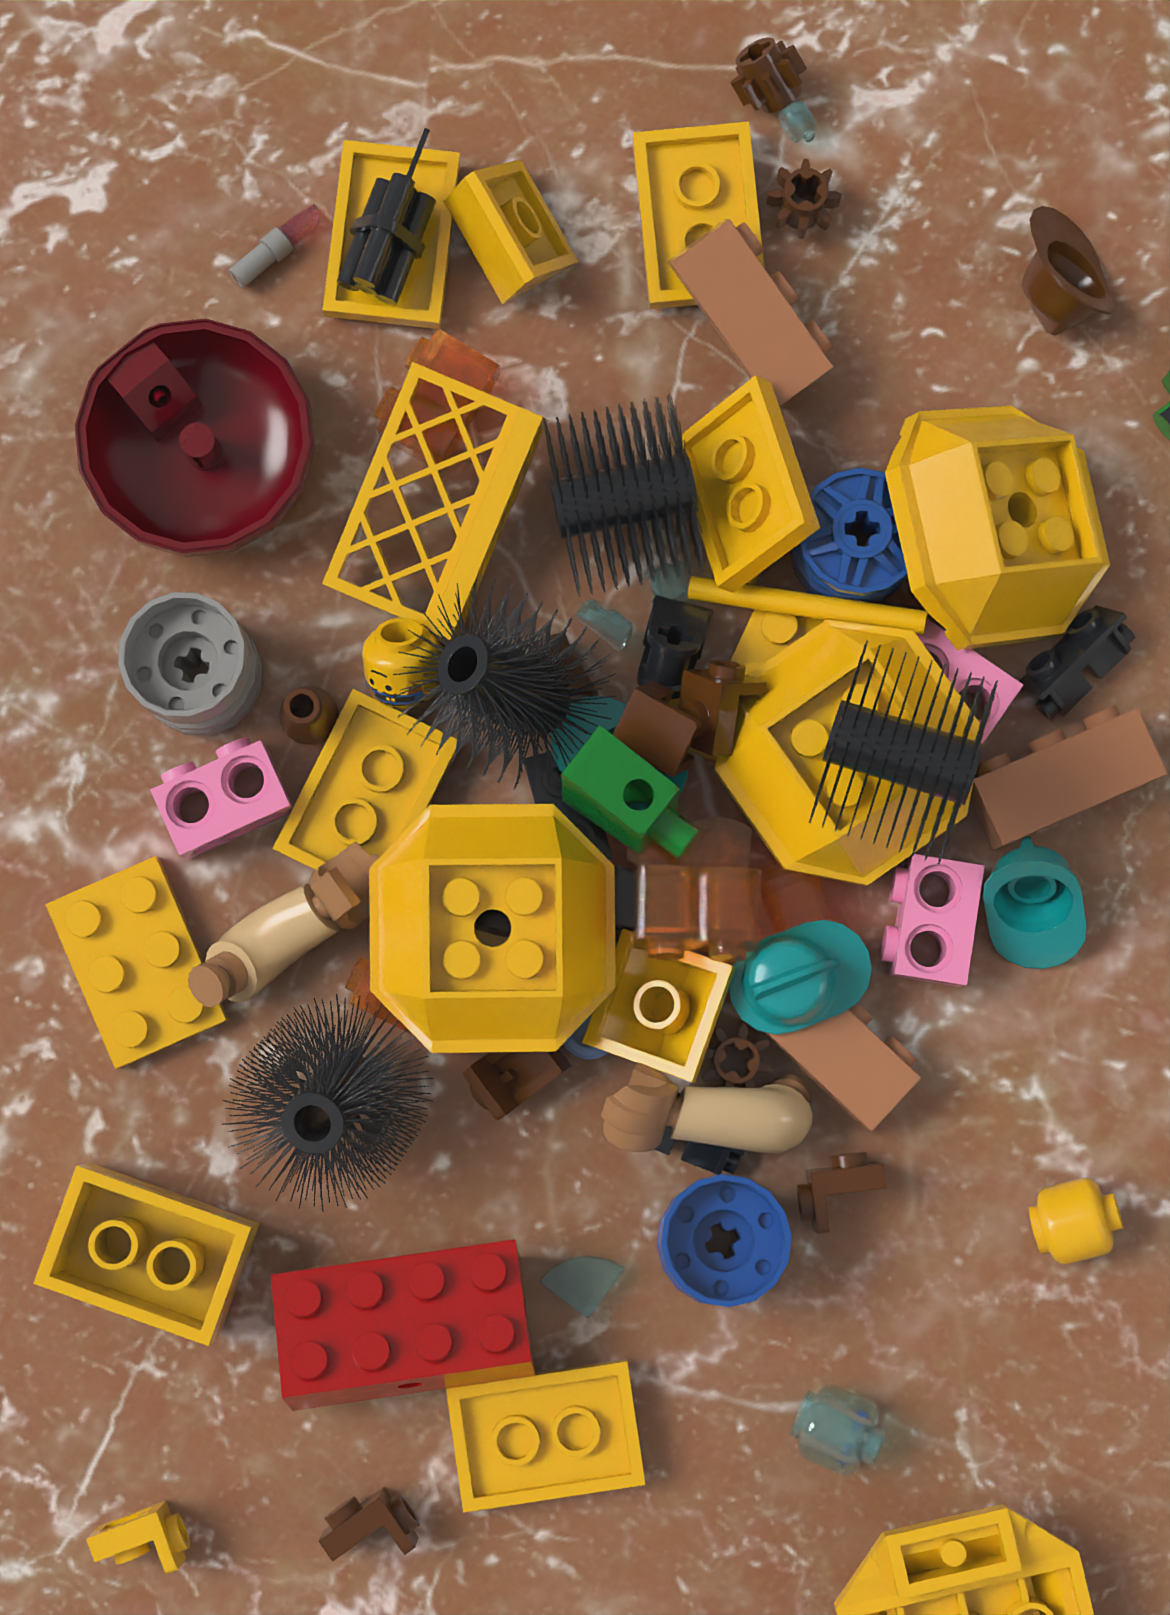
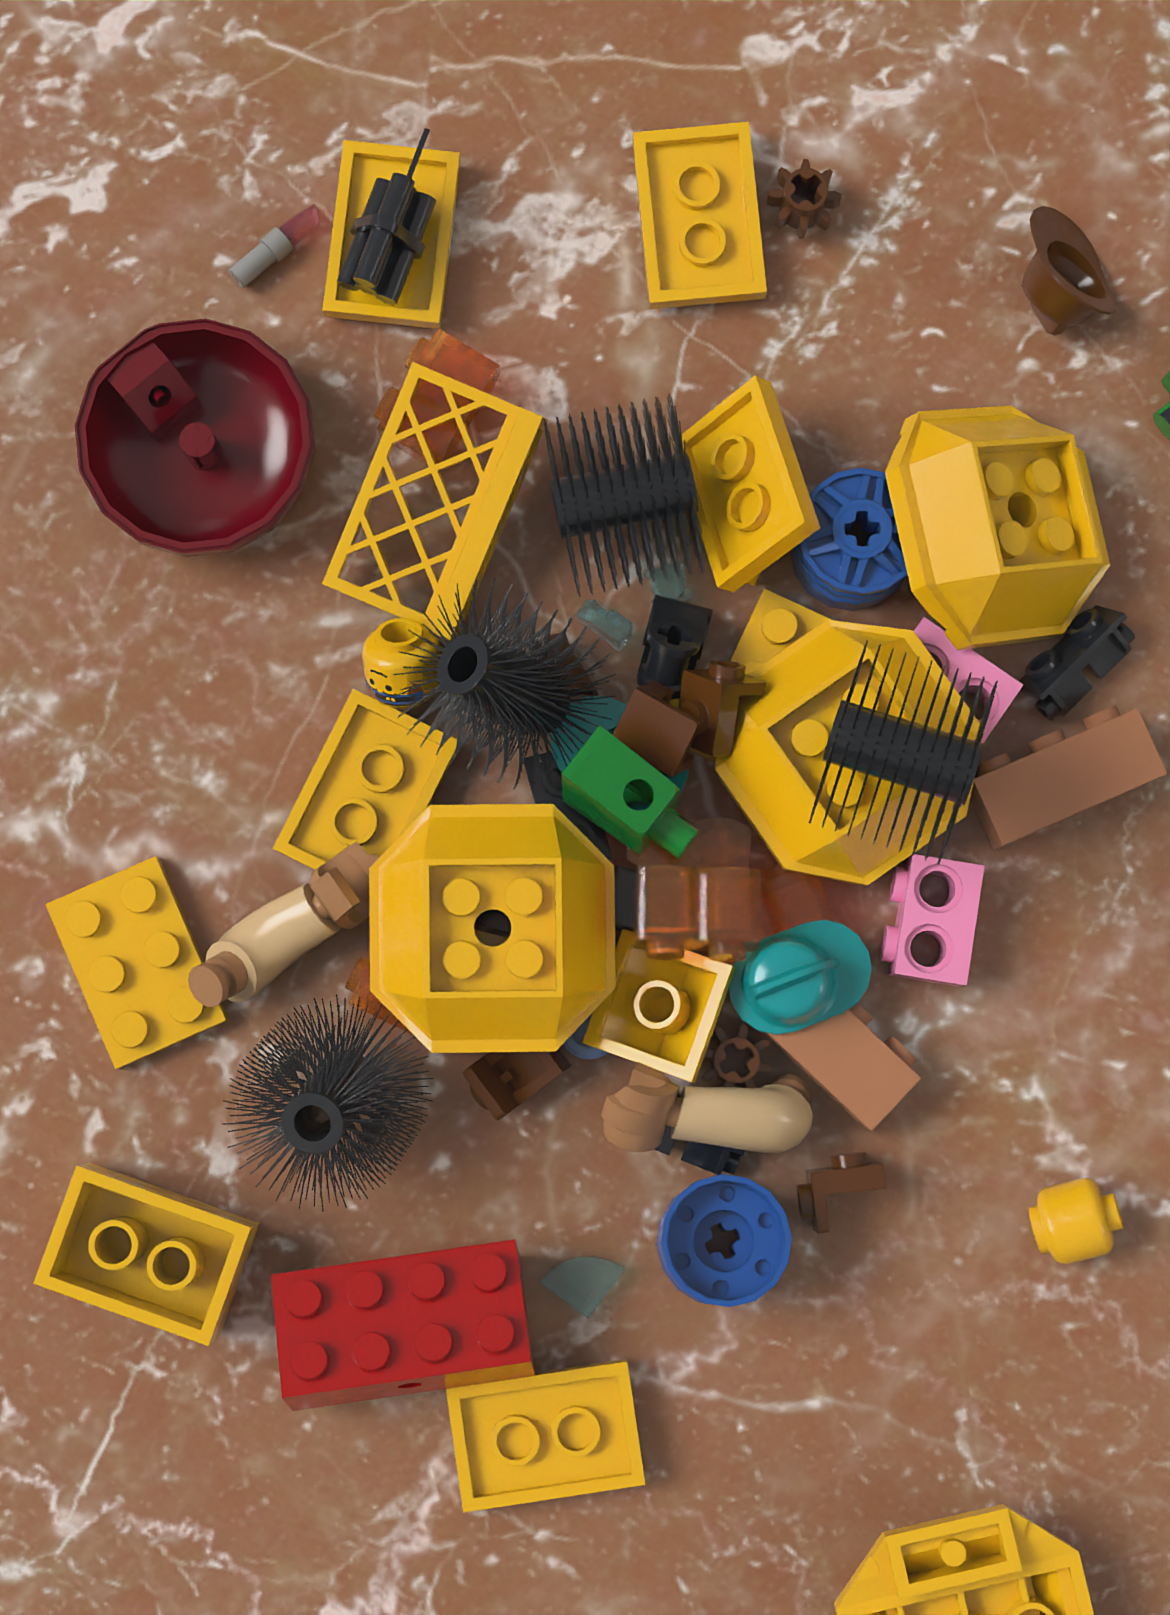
yellow bracket [86,1500,190,1574] -> none
light grey wheel [118,592,263,736] -> none
bright pink brick [150,737,294,860] -> none
reddish brown cone [279,686,339,744] -> none
reddish brown bracket [319,1487,420,1562] -> none
yellow slope [444,159,579,304] -> none
nougat brick [667,219,833,407] -> none
yellow bar [688,576,928,635] -> none
reddish brown gear [730,37,807,113] -> none
clear light blue piece [778,100,817,143] -> none
clear light blue head [791,1384,887,1477] -> none
teal piece [983,836,1087,969] -> none

